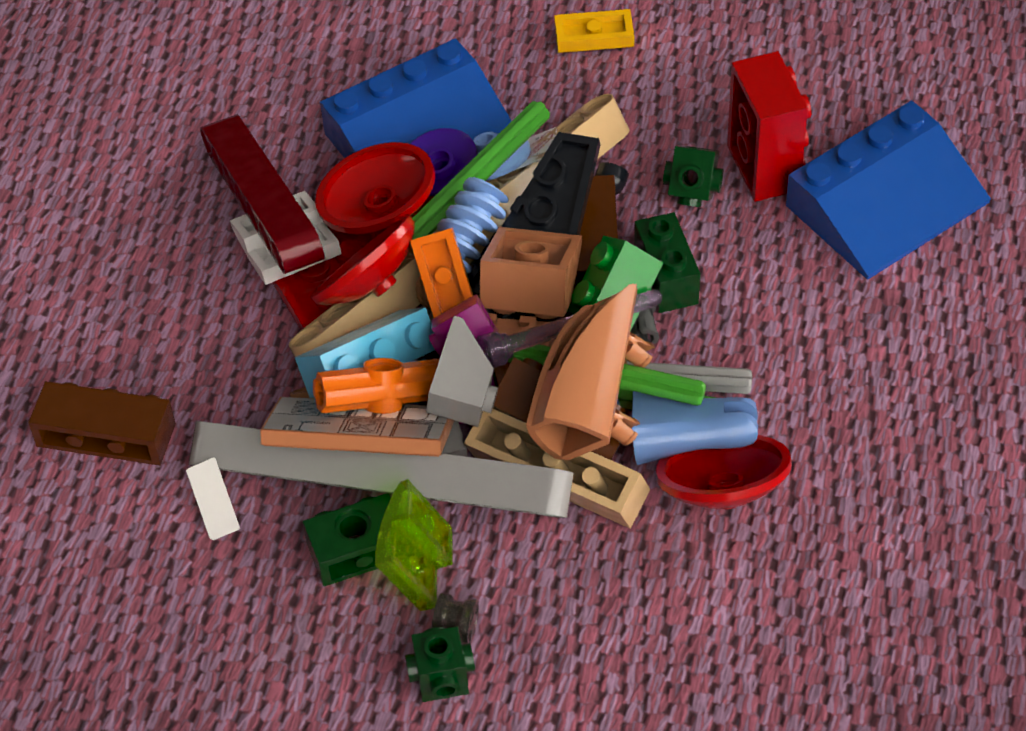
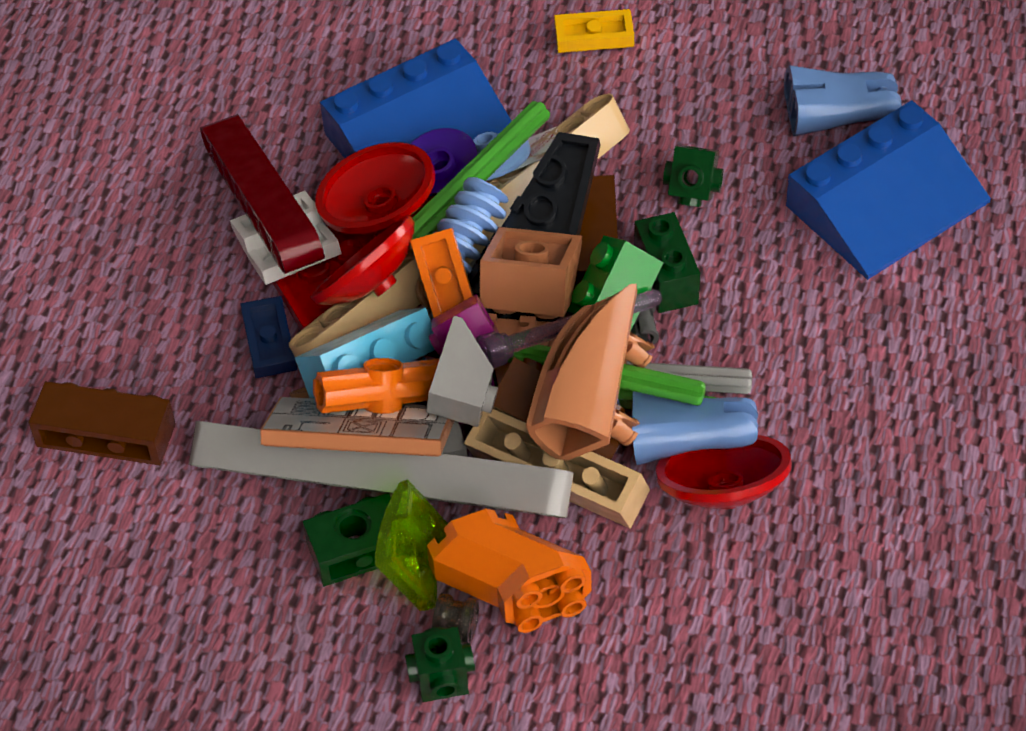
white sticker [186,457,240,540] -> none
black hinge [595,162,629,195] -> none
red brick [727,51,812,202] -> none
none -> dark blue plate [240,295,297,379]
none -> orange brick [427,508,592,633]
none -> medium blue piece [784,65,902,136]

